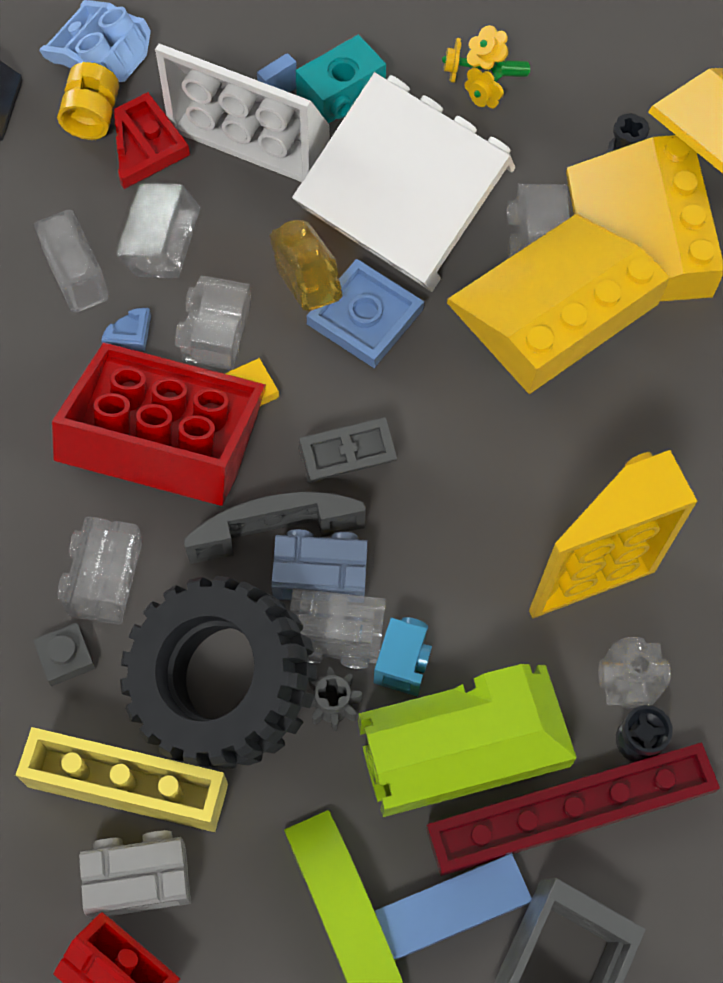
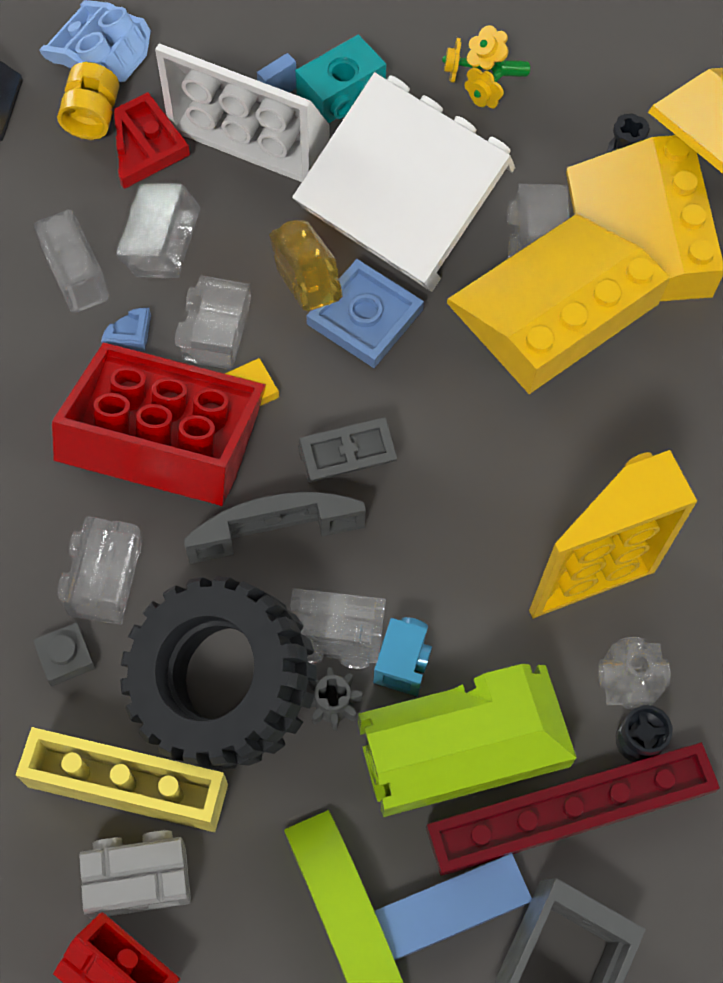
sand blue brick [272,529,368,604] -> none

